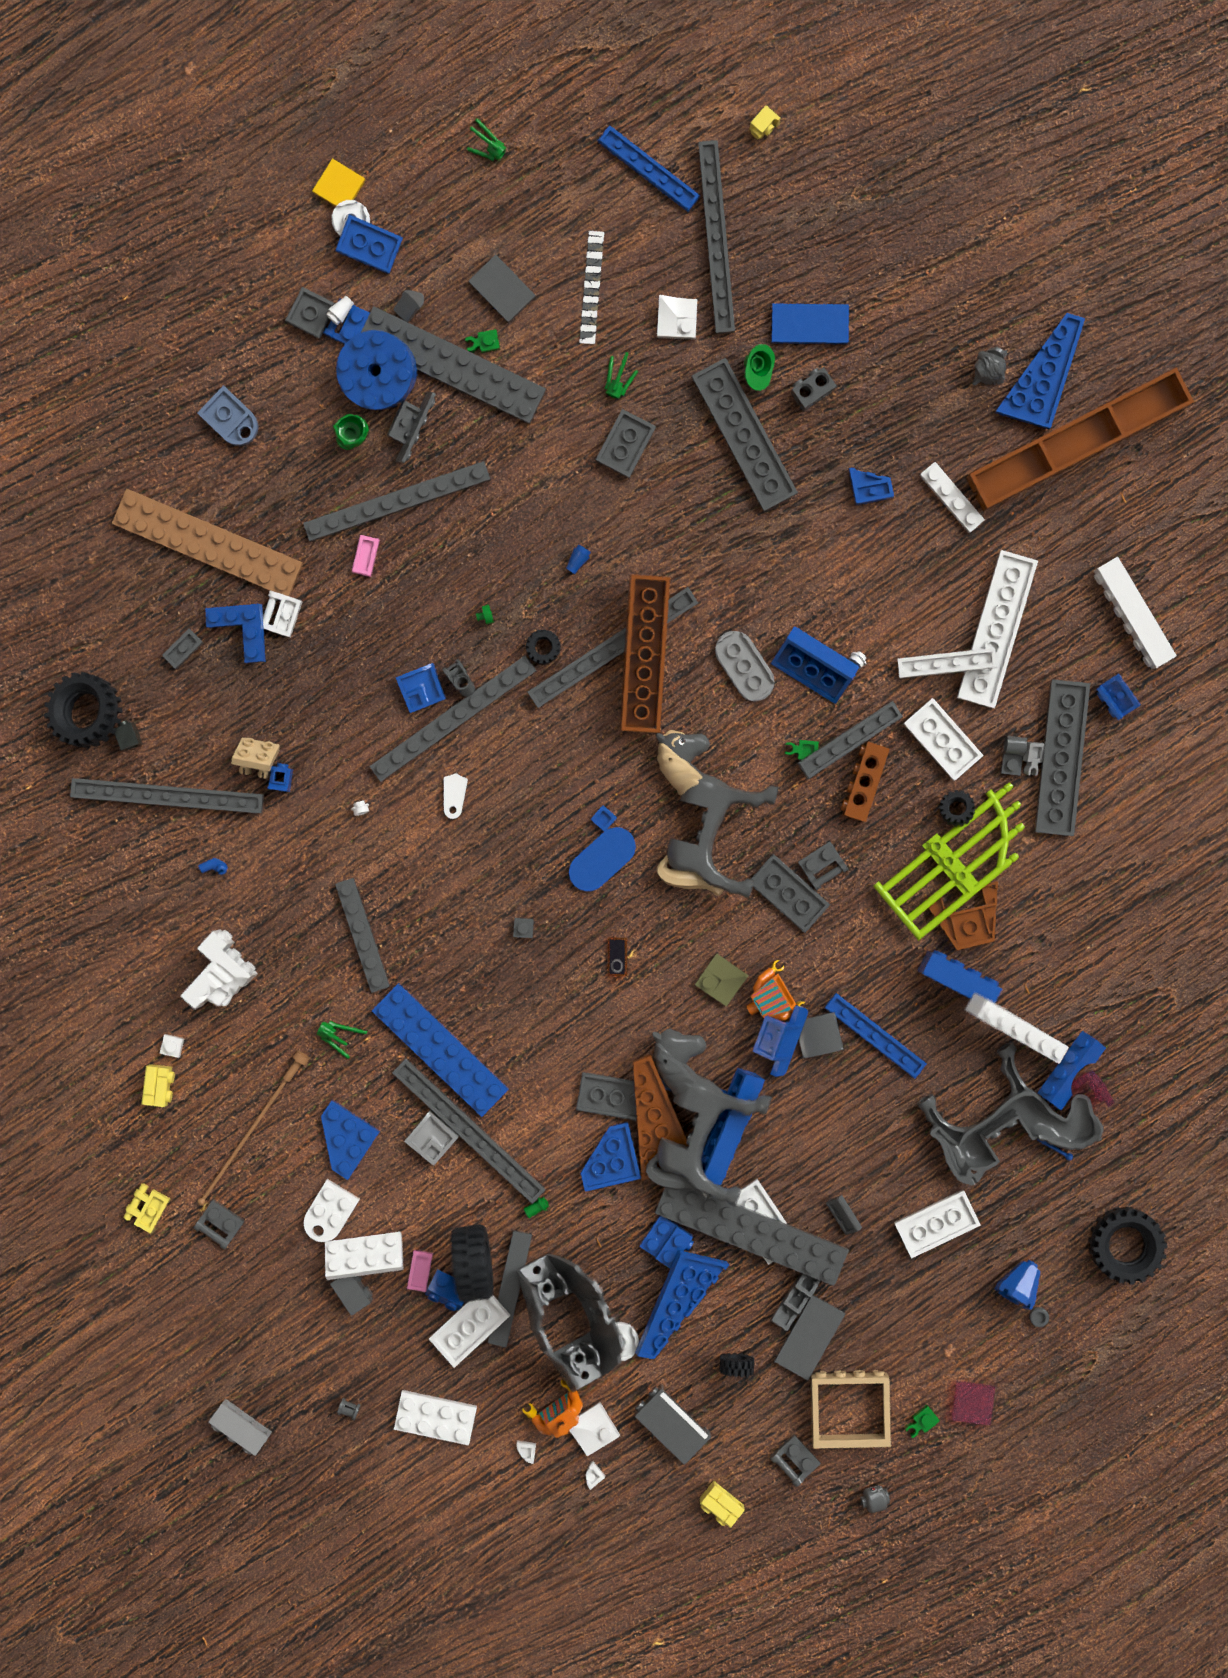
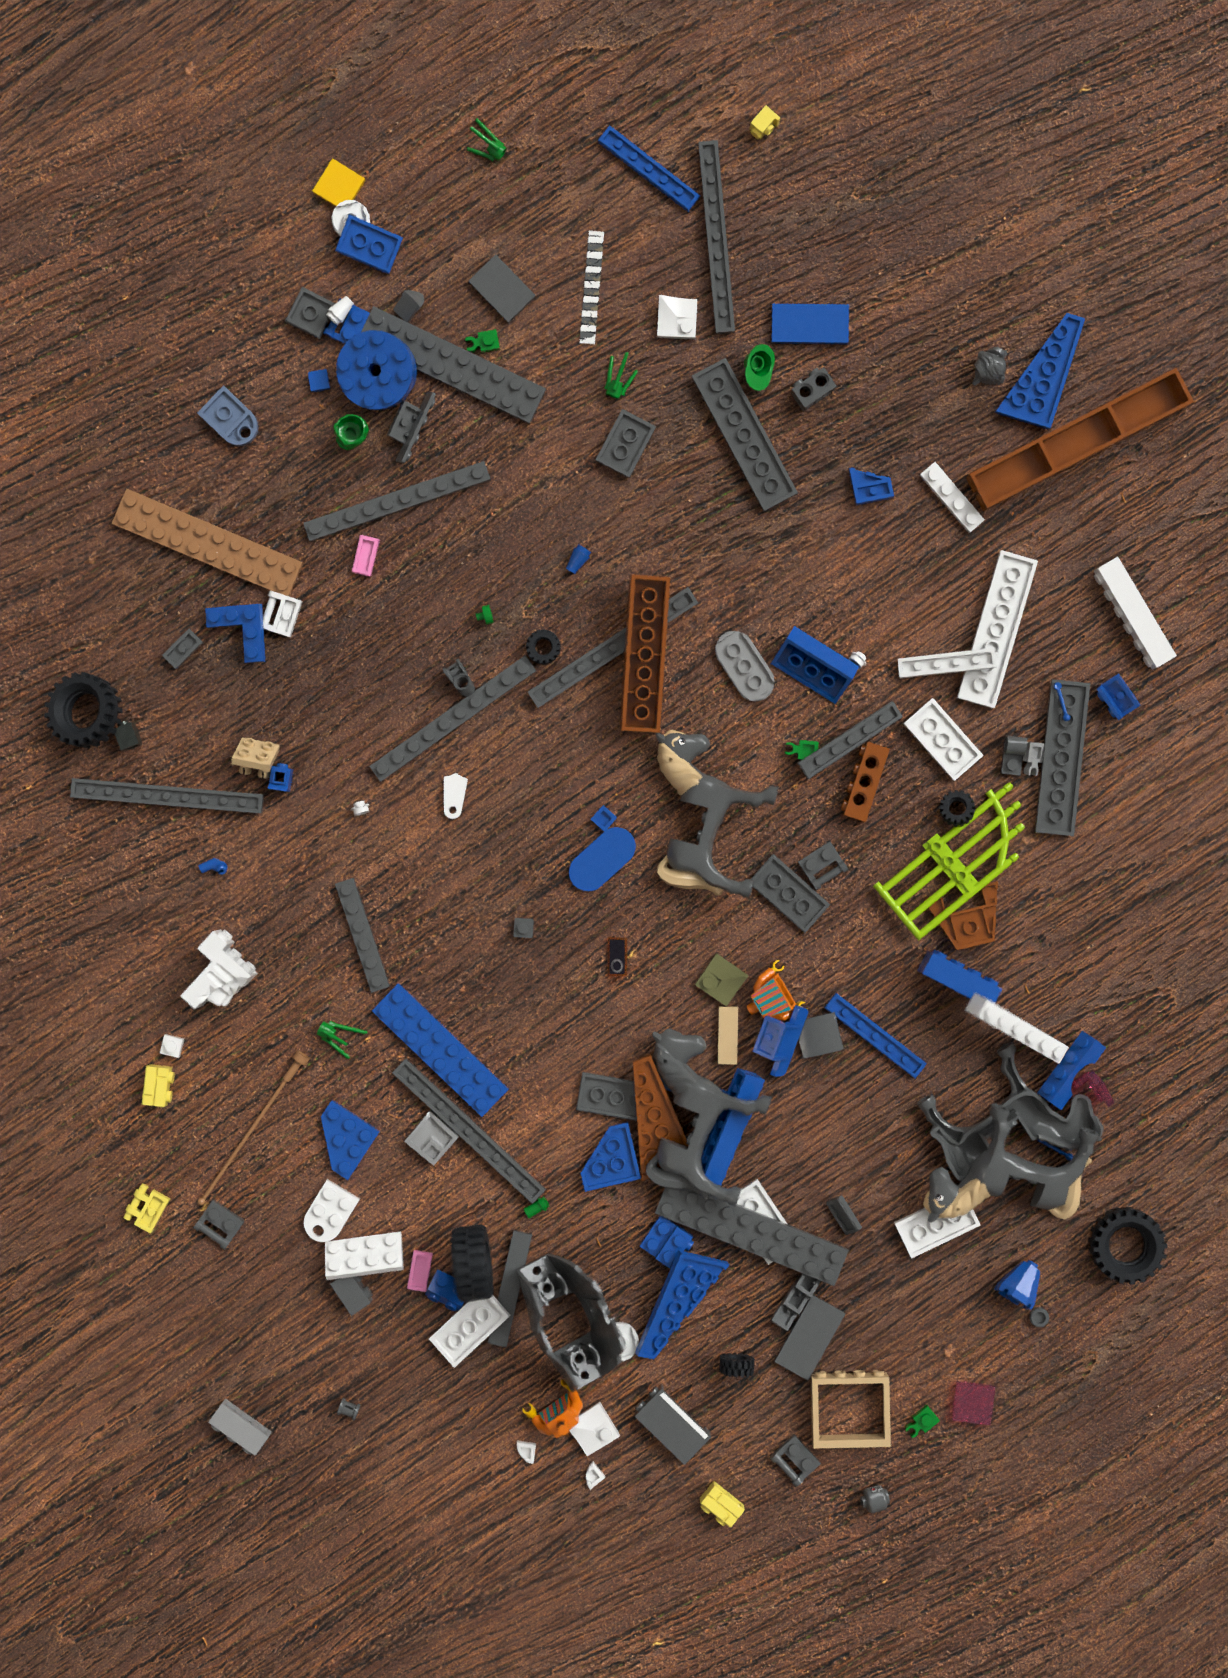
white plate [394,1390,477,1445] -> none
blue plate [396,663,446,713] -> none
none -> blue tile [308,369,331,392]
none -> tan tile [718,1006,738,1065]
none -> dark grey animal [923,1103,1099,1222]
none -> blue hinge [1053,682,1070,721]

